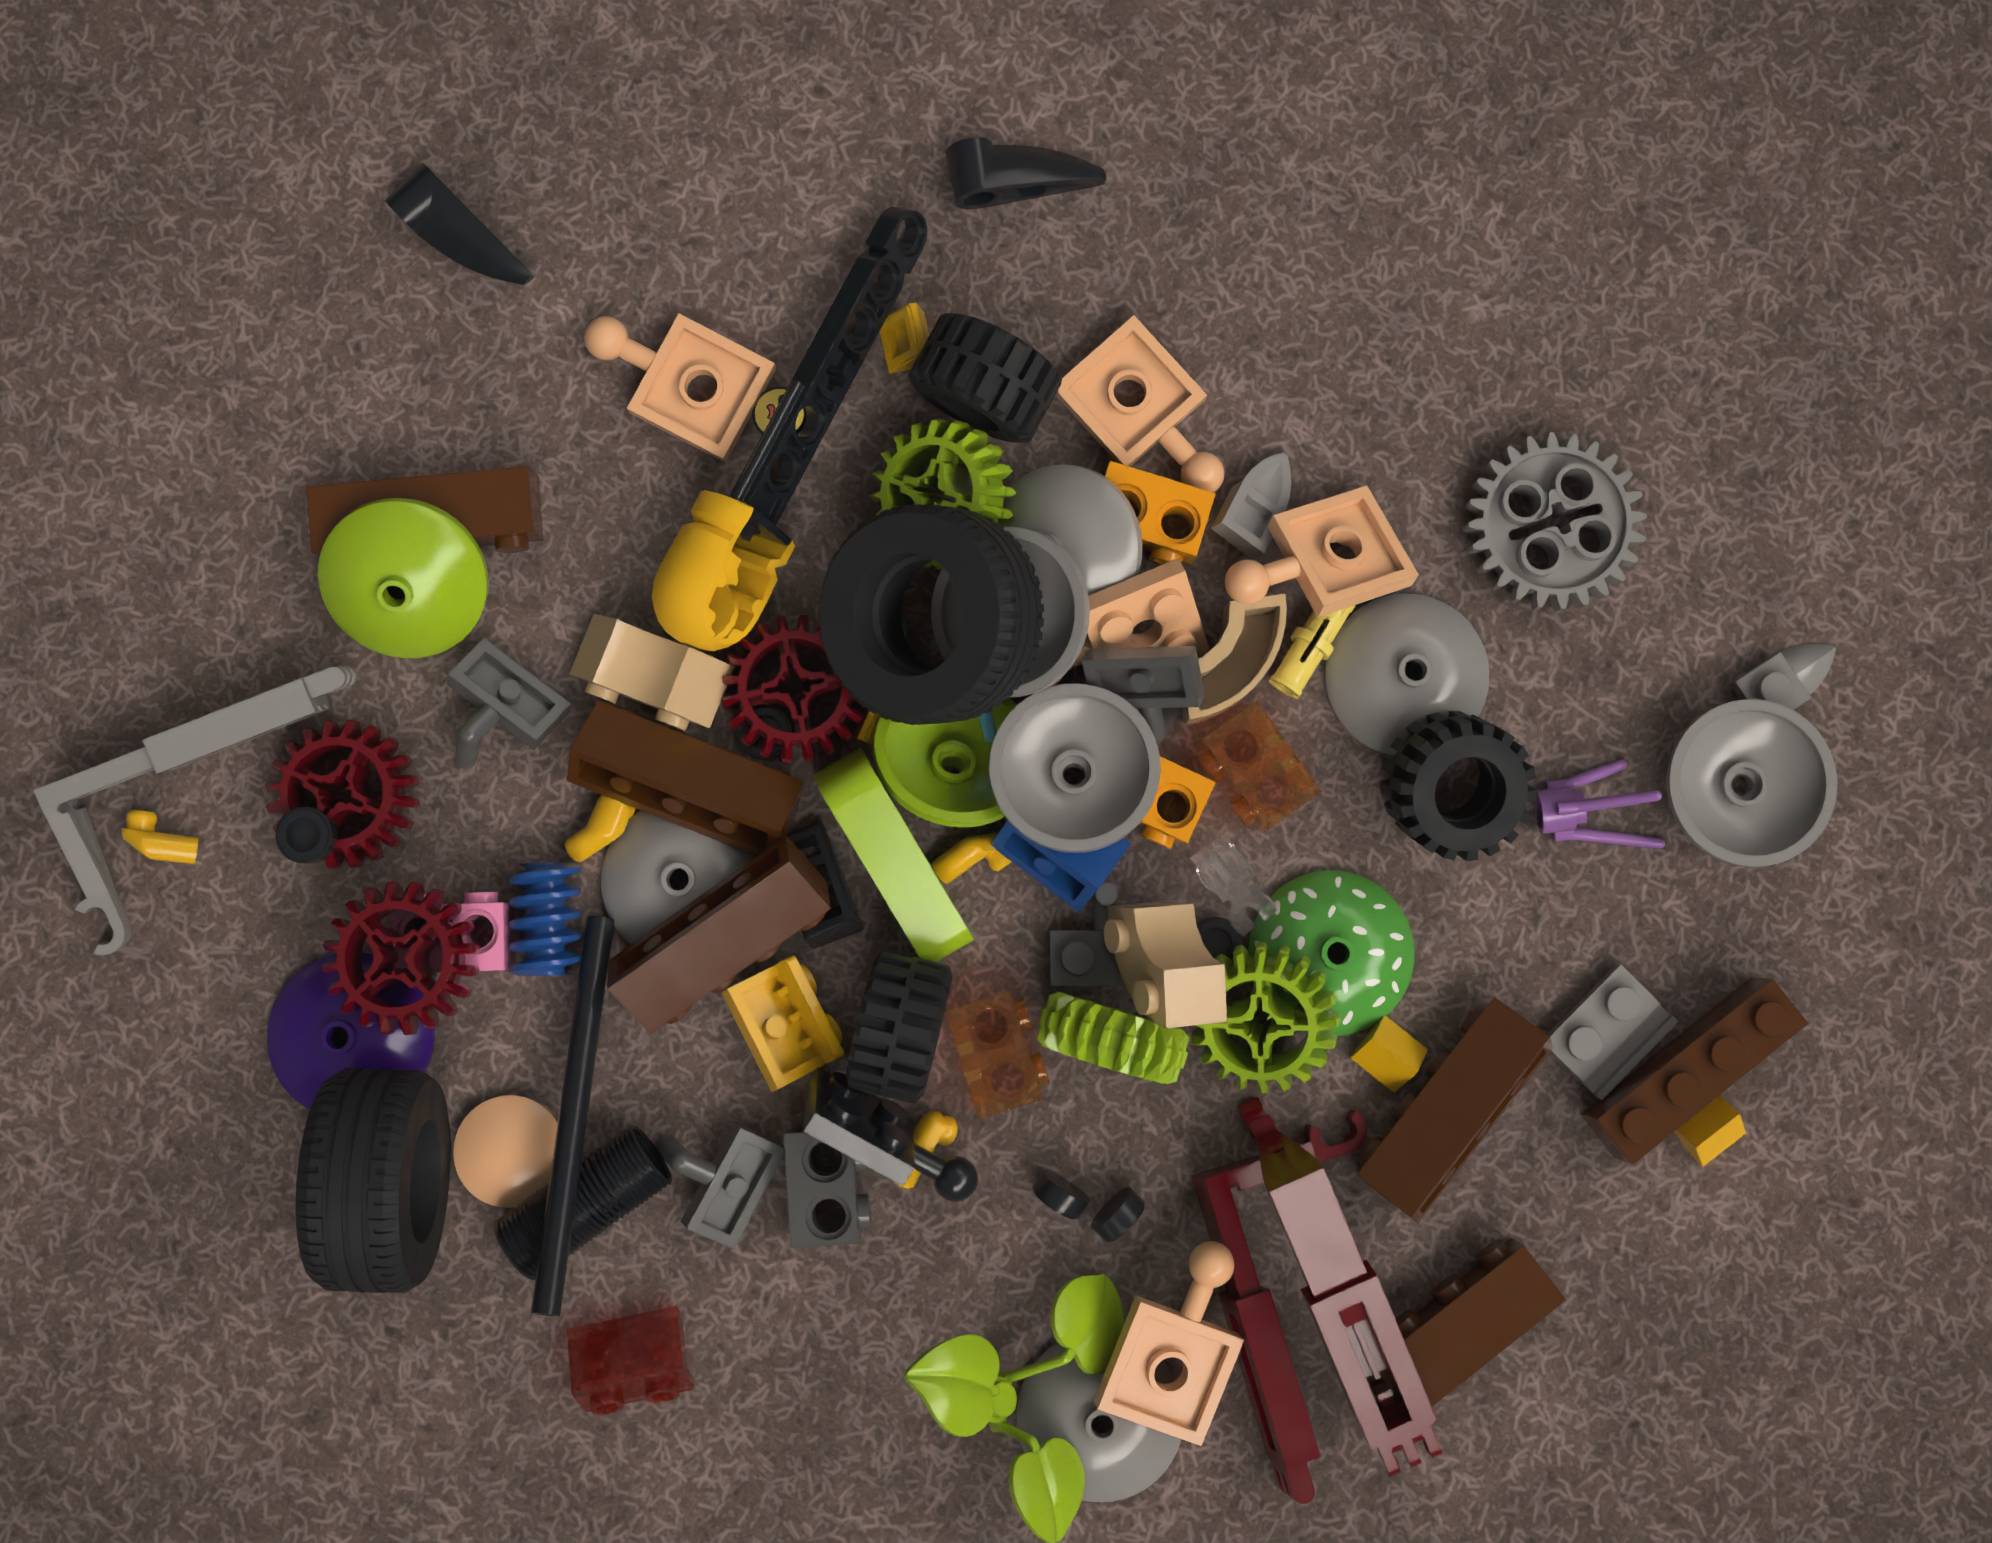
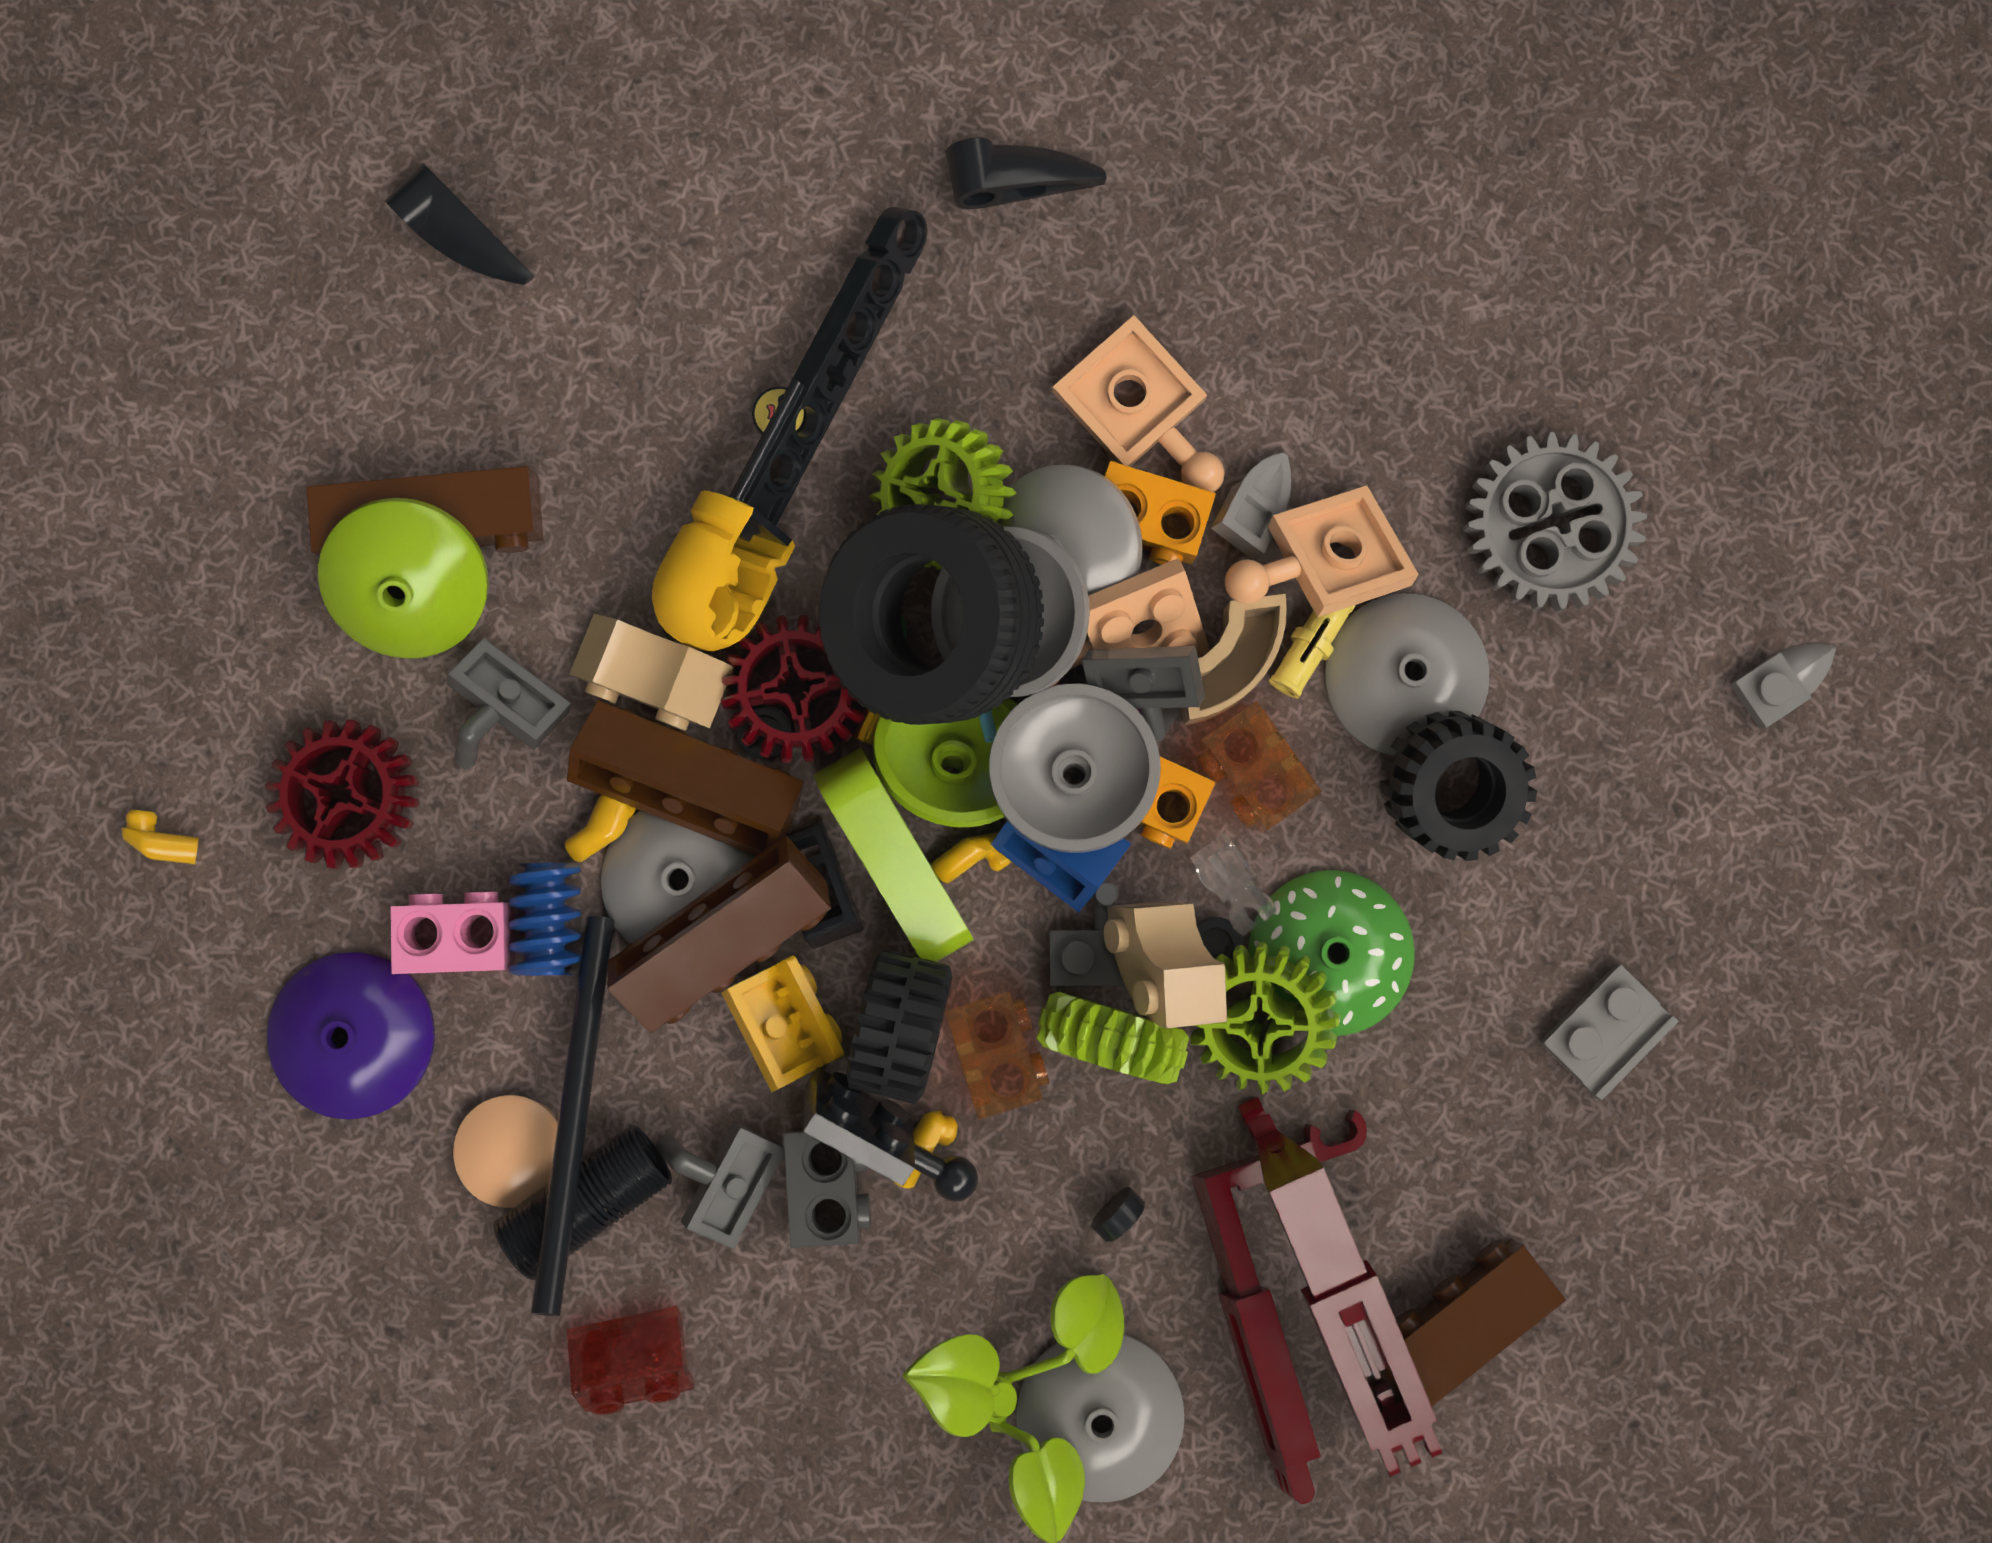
light grey hinge [33,665,357,955] -> none
black tile [275,807,338,864] -> none
black tyre [295,1068,451,1293] -> none
dark red gear [321,881,480,1035] -> none
light nougat plate [584,313,777,463] -> none
yellow slope [879,303,929,374] -> none
black tyre [908,313,1062,443] -> none
black tile [1032,1169,1090,1219] -> none
light nougat plate [1093,1241,1244,1446] -> none
yellow slope [1349,1016,1428,1093] -> none
reddish brown brick [1357,997,1554,1224] -> none
medium lavender plant [1534,760,1665,848] -> none
reddish brown brick [1580,977,1809,1164] -> none
light grey dish [1666,699,1837,867] -> none
yellow slope [1674,1096,1746,1167] -> none

